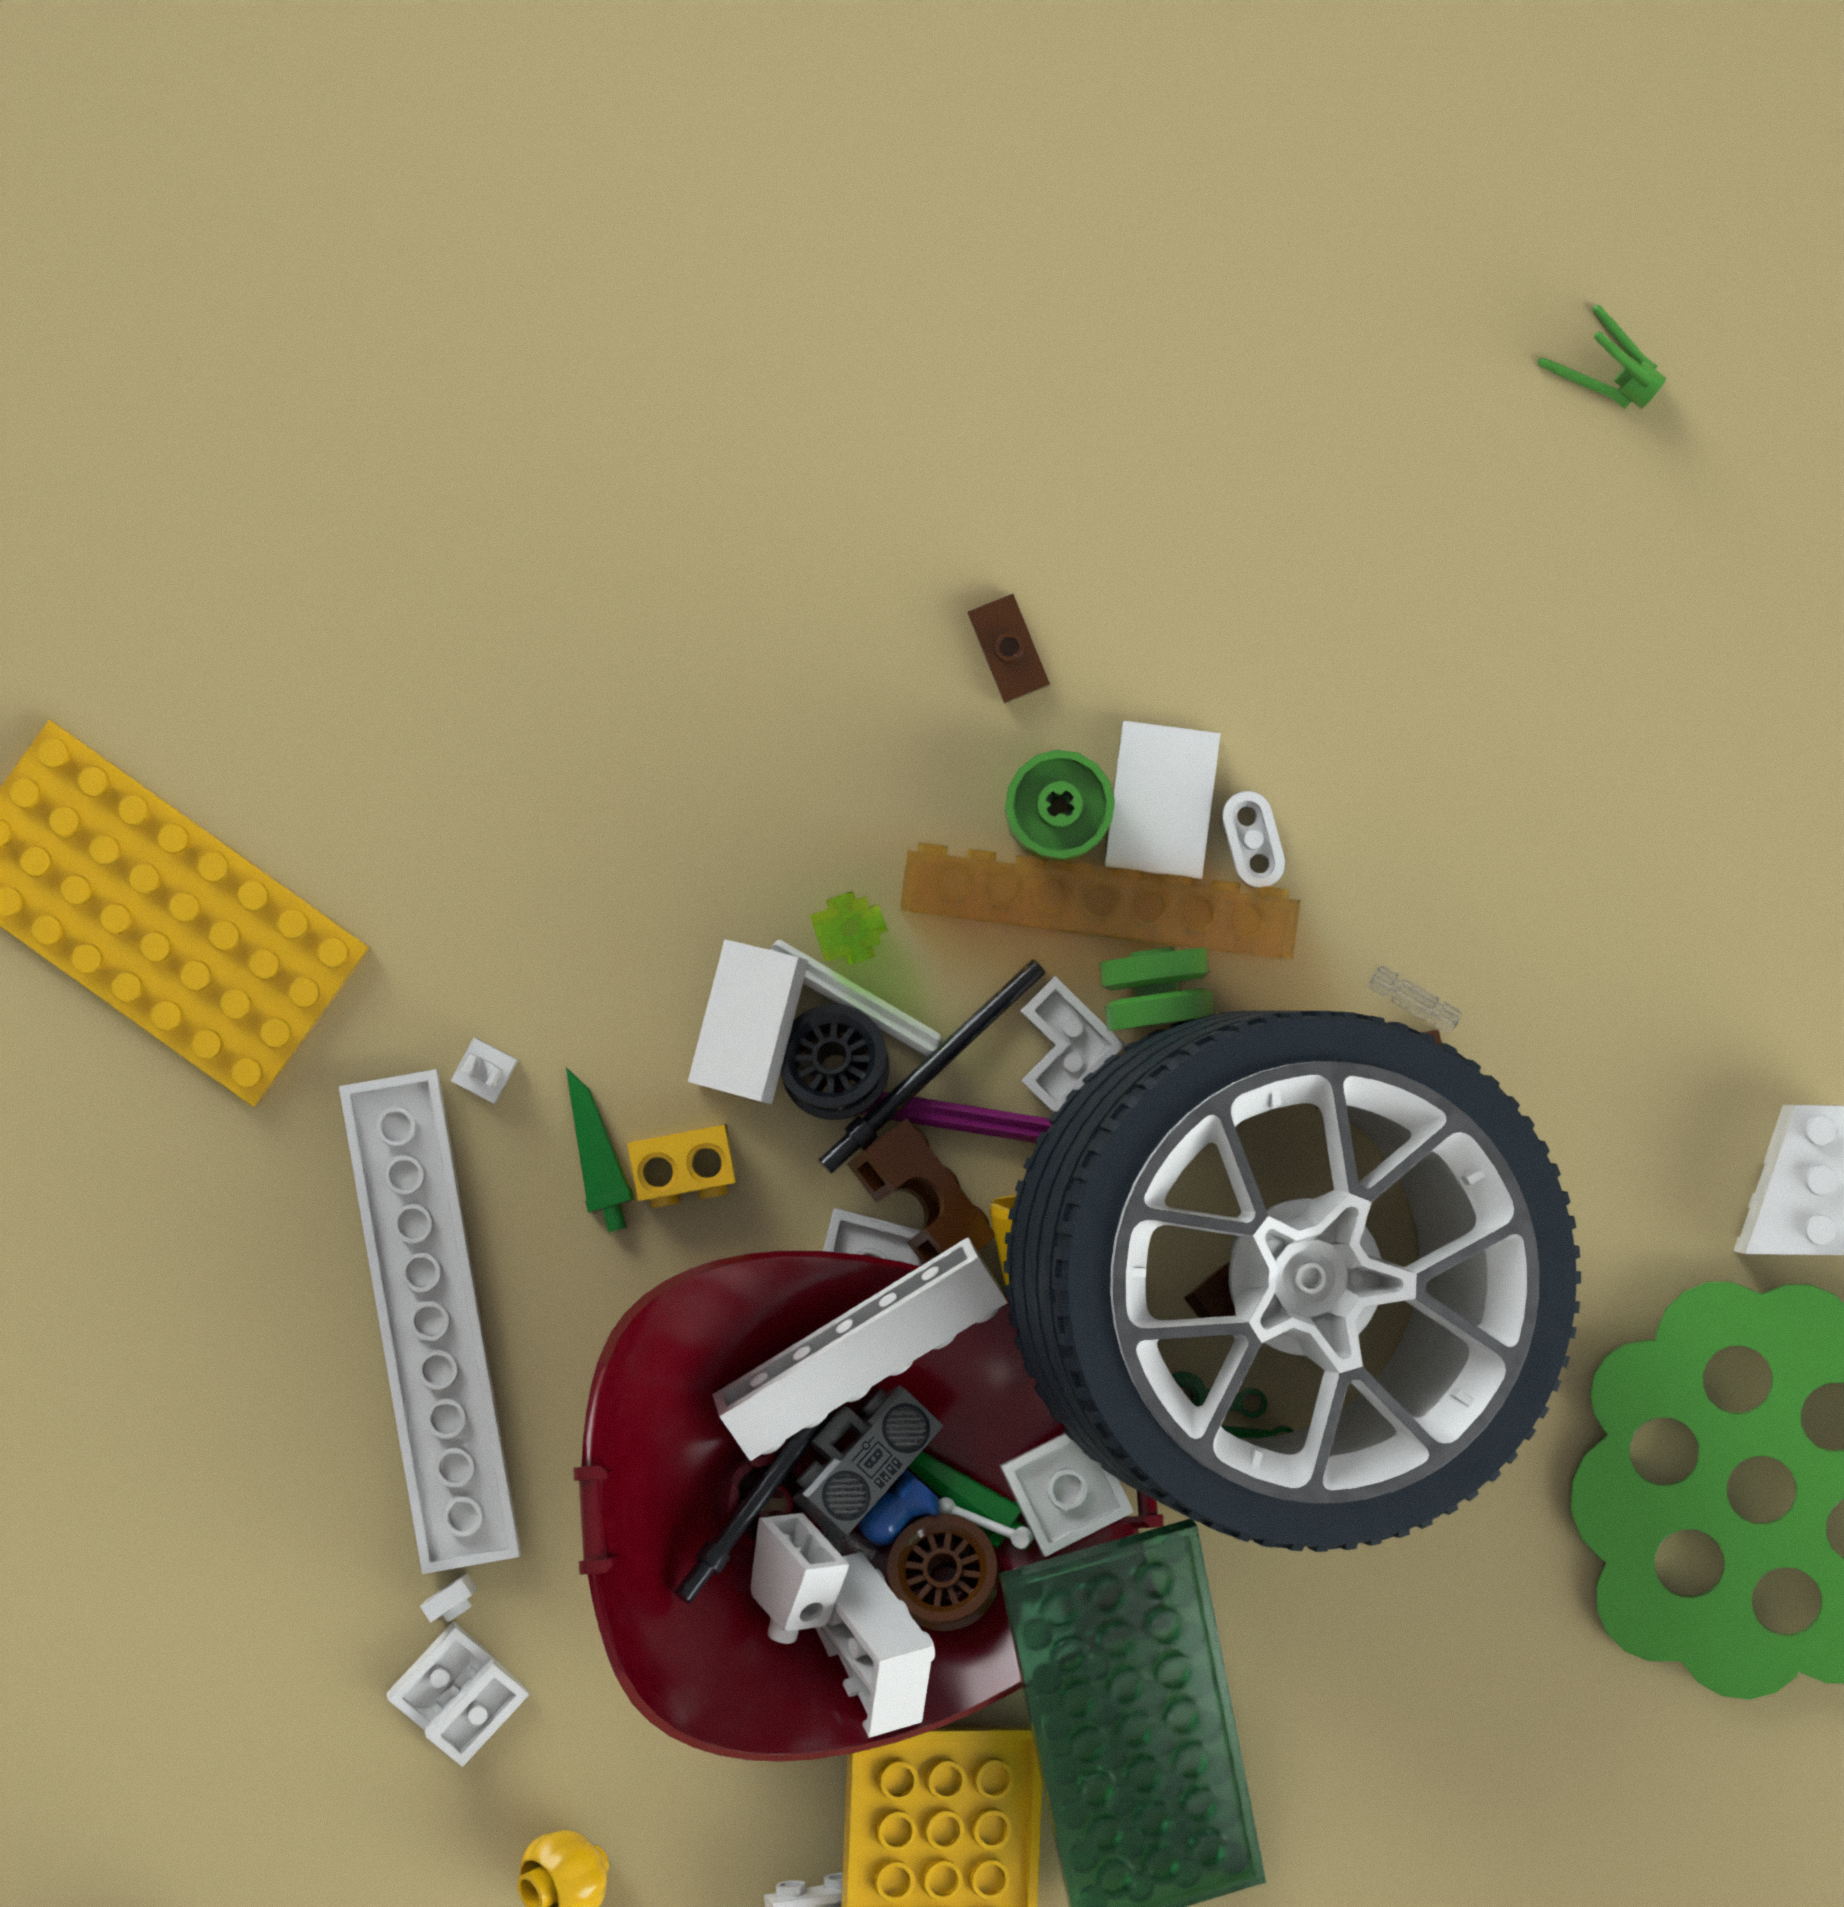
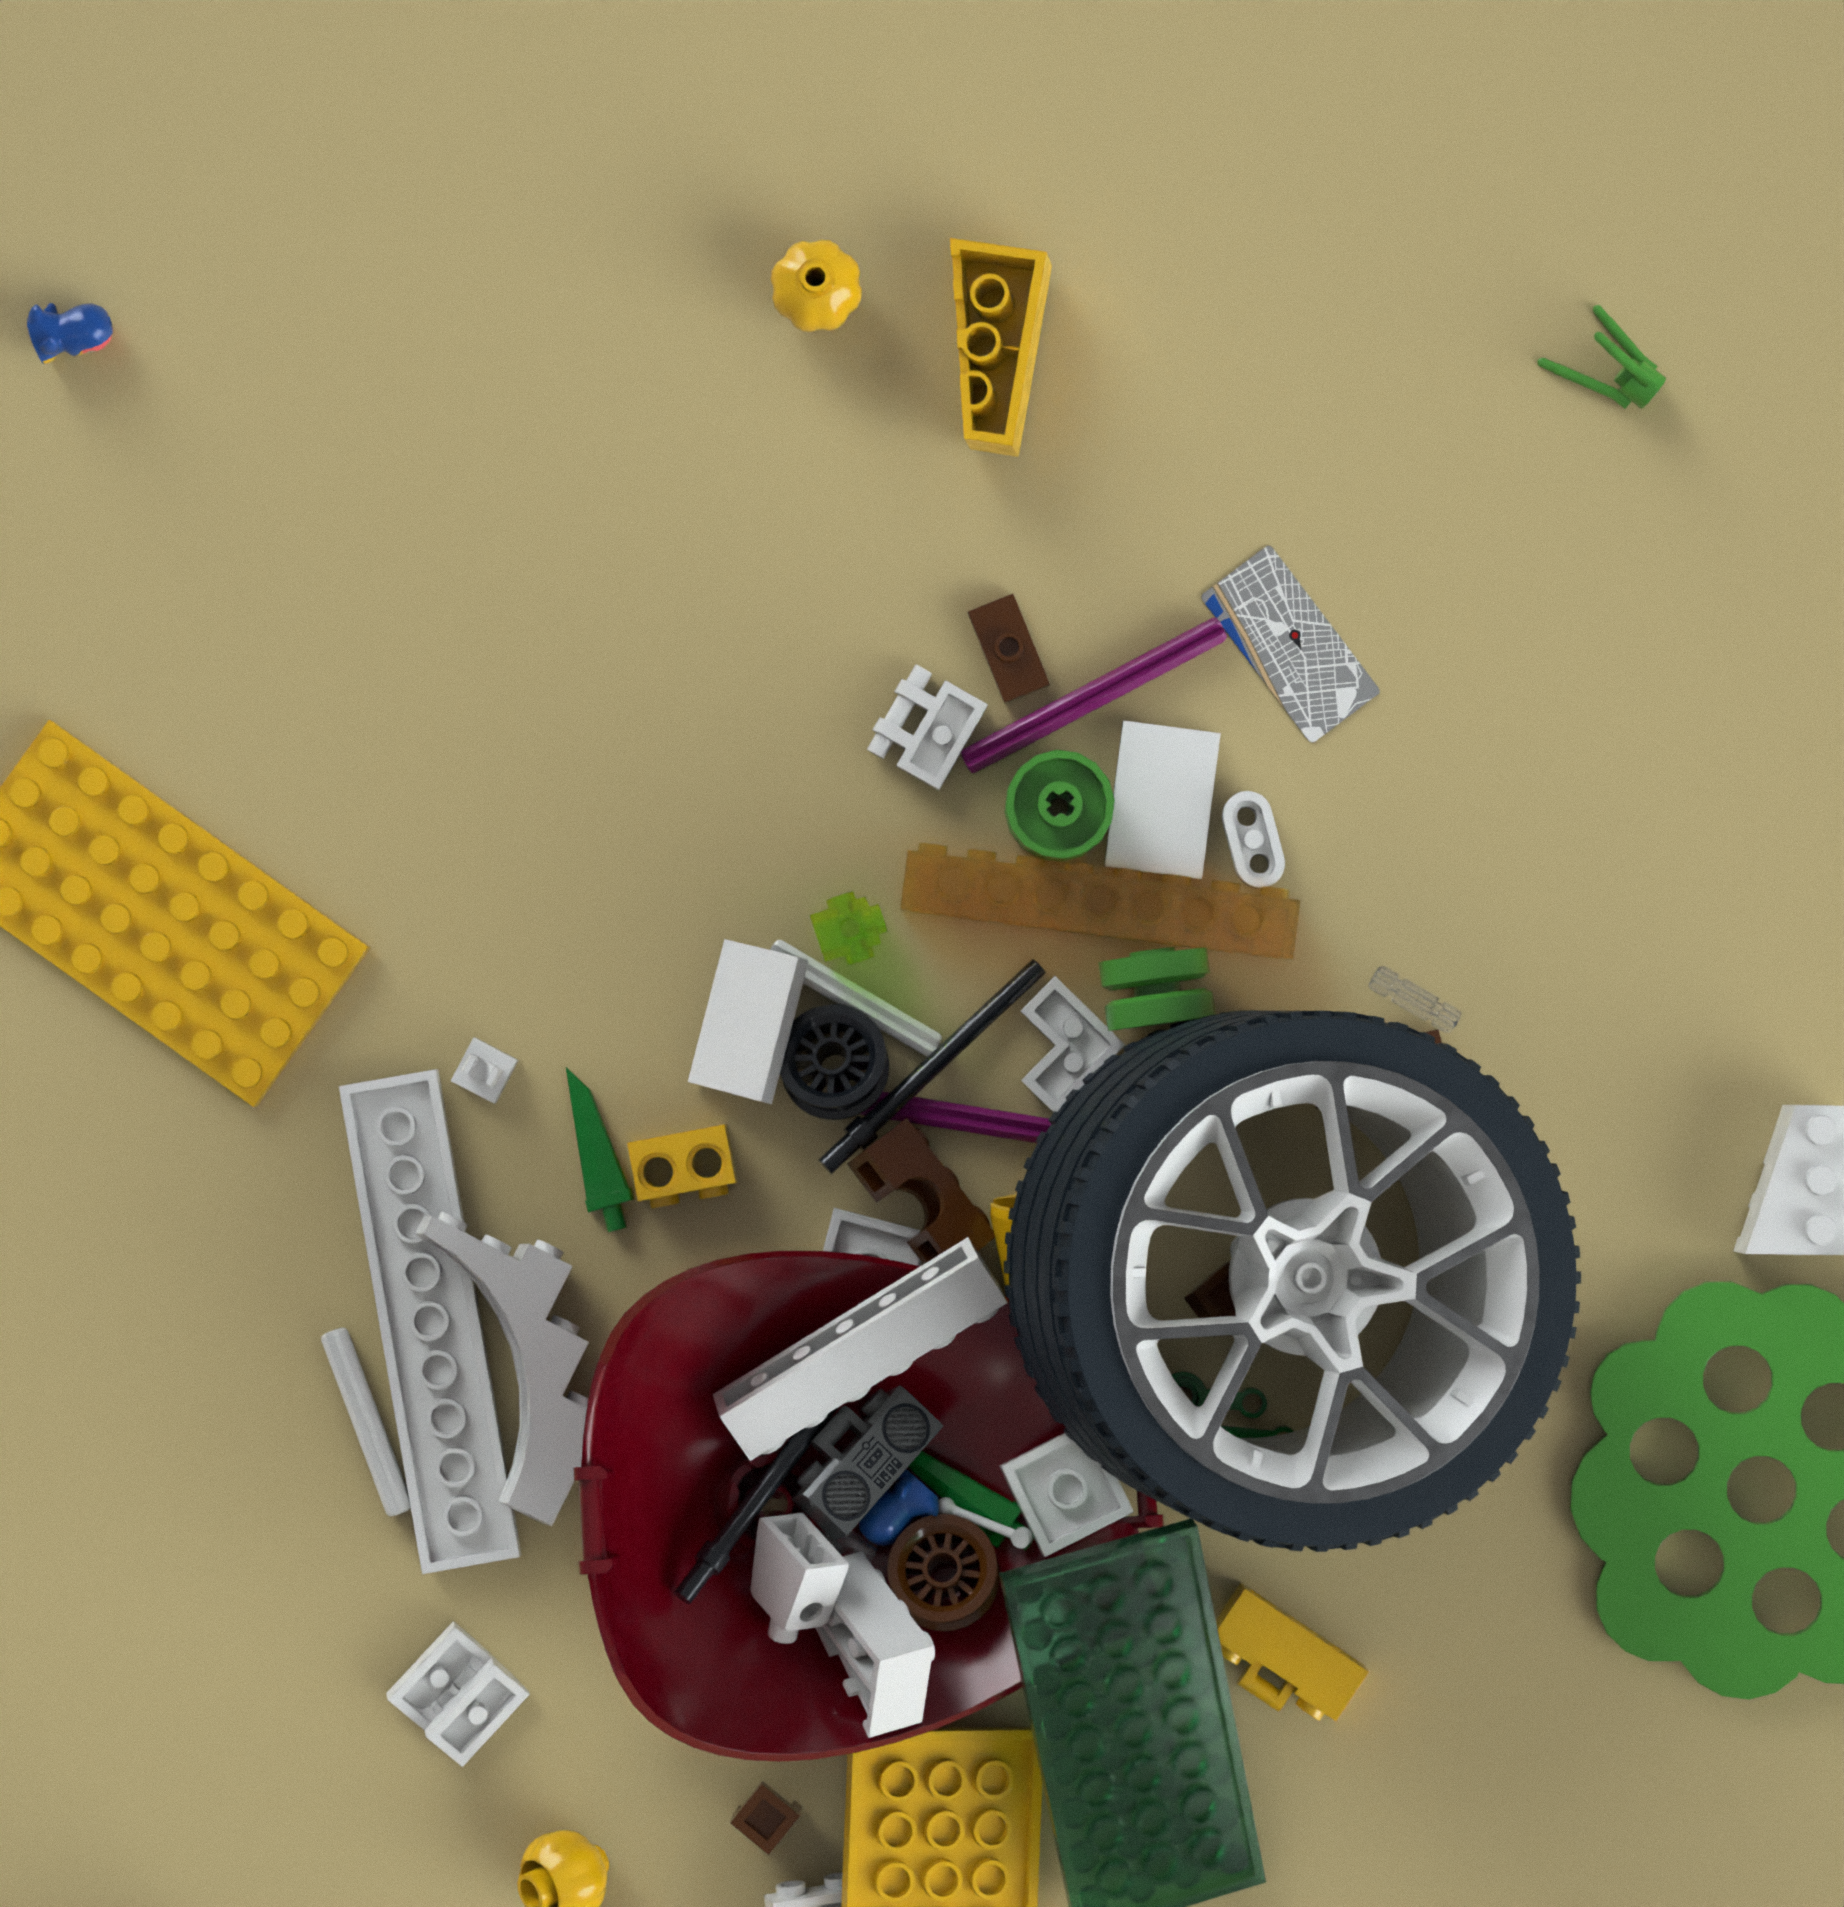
white plate [420,1573,478,1623] -> none
none -> blue animal [27,303,113,364]
none -> white axle [321,1328,411,1516]
none -> white arch [415,1212,589,1526]
none -> reddish brown panel [730,1781,802,1855]
none -> yellow plant [771,239,862,332]
none -> white plate [867,664,988,791]
none -> yellow wedge [950,238,1052,457]
none -> magenta axle [961,617,1227,773]
none -> light grey sticker [1201,546,1380,743]
none -> yellow piece [1209,1582,1369,1721]

